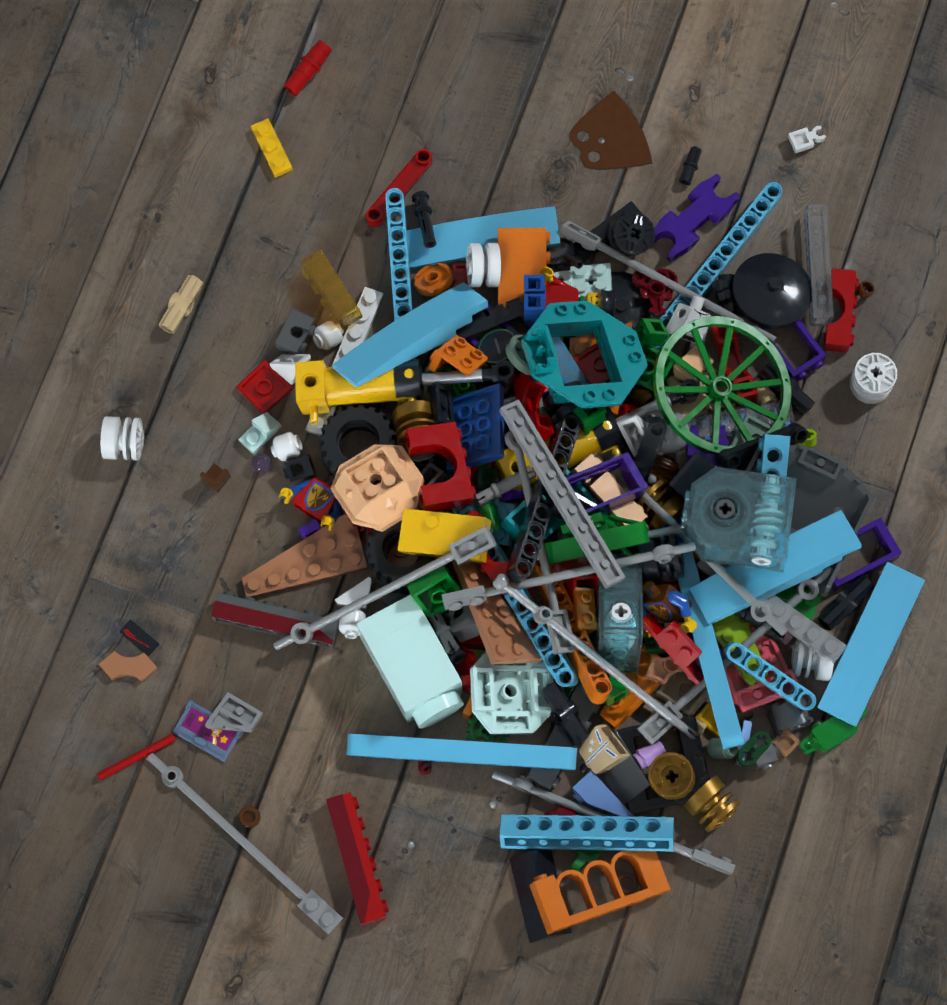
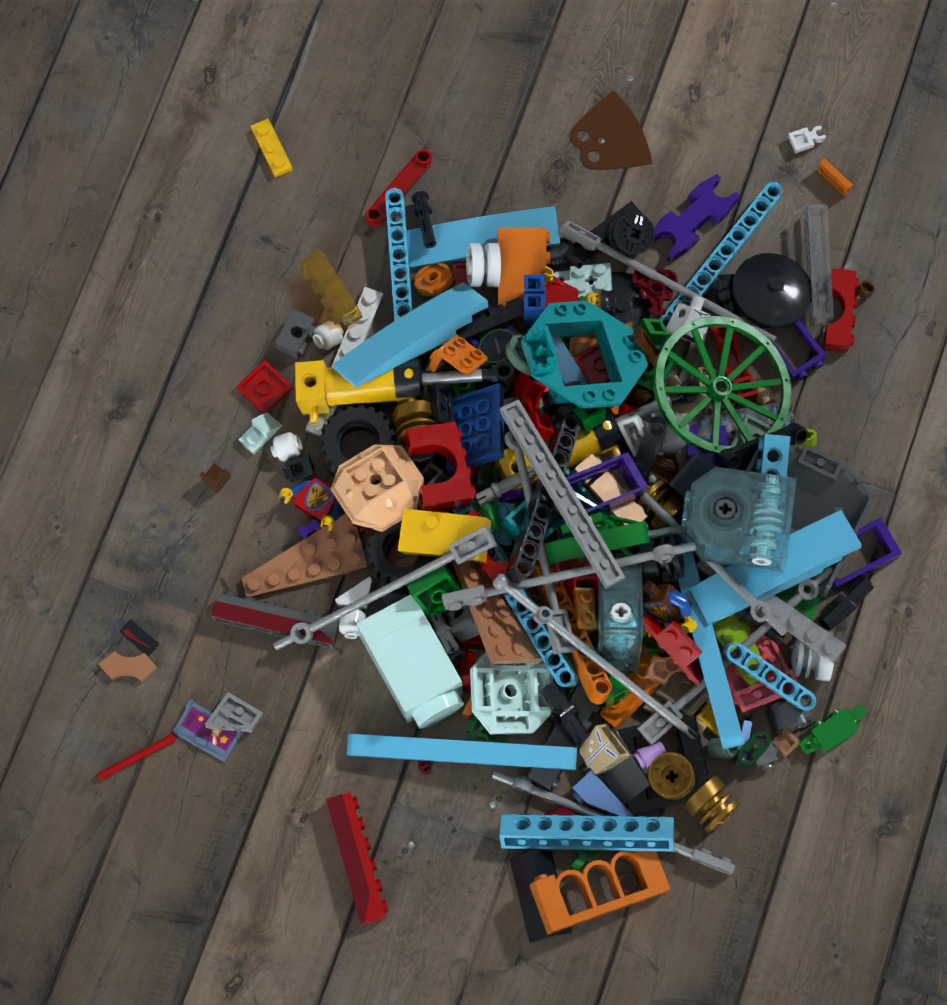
white wheel [101,416,144,461] -> none
light grey bar [147,753,343,935] -> none
tan piece [158,275,204,334] -> none
reddish brown tile [239,806,261,828] -> none
clear purple plate [251,452,272,473] -> none
white slope [270,354,311,385] -> none
red piece [283,40,332,97] -> none
light nougat slope [673,346,714,381] -> none
black axle [679,146,702,186] -> none
black piece [758,362,815,416] -> none
medium azure slope [817,562,925,727] -> none
white wheel [850,353,897,404] -> none
none -> reddish brown tile [634,326,659,366]
none -> orange tile [817,158,853,197]

